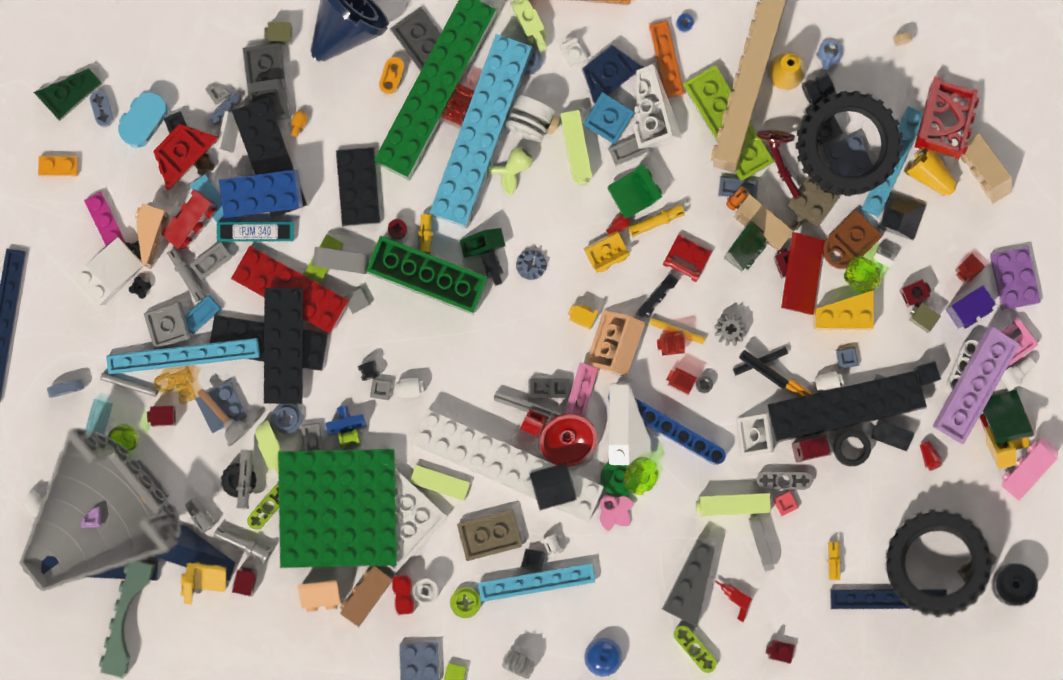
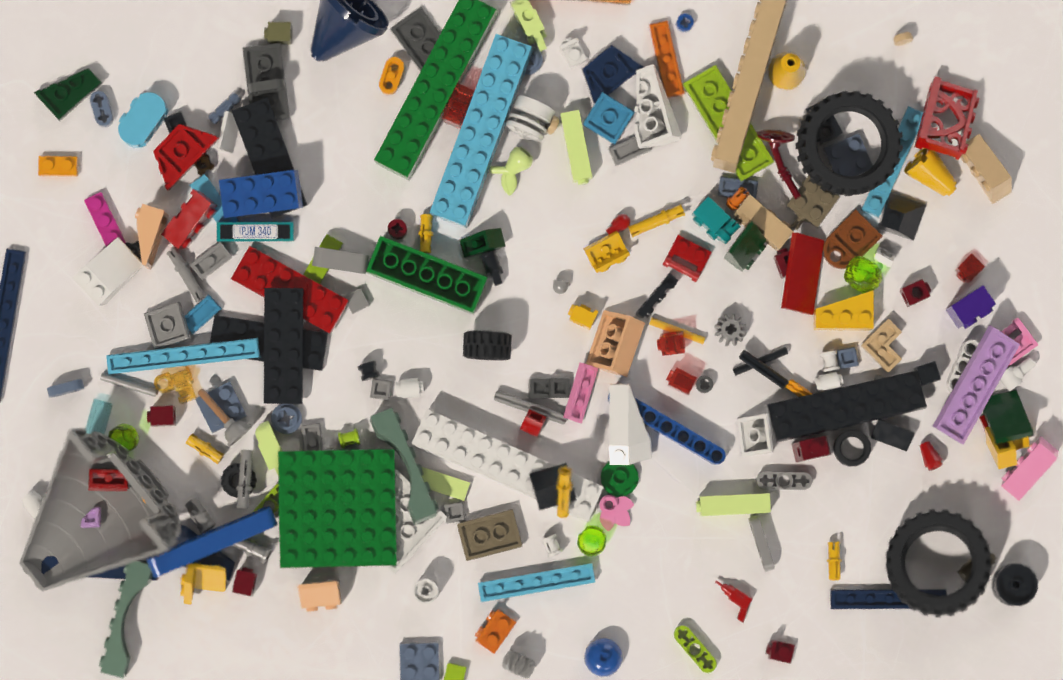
black plate [129,276,151,299] -> none
light grey tile [205,86,231,105] -> none
light orange cylinder [291,110,308,137] -> none
blue tile [325,406,366,436] -> none
black plate [336,147,380,227] -> none
medium nougat brick [339,566,392,627] -> none
red brick [392,575,415,615] -> none
lime gear [450,587,481,618] -> none
sand blue gear [516,249,546,280] -> none
black plate [521,548,546,572] -> none
red dish [539,413,597,467] -> none
green bracket [607,164,662,218] -> none
clear neon green tile [624,457,659,495] -> none
dark grey wedge [662,540,715,627] -> none
coral tile [773,491,799,517] -> none
black wheel [801,72,836,106] -> none
medium blue piece [816,40,842,70] -> none
olive brick [909,303,941,333] -> none
medium lavender plate [990,247,1041,311] -> none
none -> red slope [88,469,128,491]
none -> blue beam [146,506,278,577]
none -> yellow pin [186,433,224,464]
none -> sand green arch [370,408,439,525]
none -> light grey tile [444,502,466,524]
none -> black tyre [463,330,512,361]
none -> orange bracket [475,609,516,654]
none -> light grey hinge [553,280,569,294]
none -> yellow pin [557,467,572,518]
none -> clear neon green hair [577,526,607,556]
none -> teal hinge [692,196,741,244]
none -> white bush [820,350,840,372]
none -> tan plate [861,319,902,373]

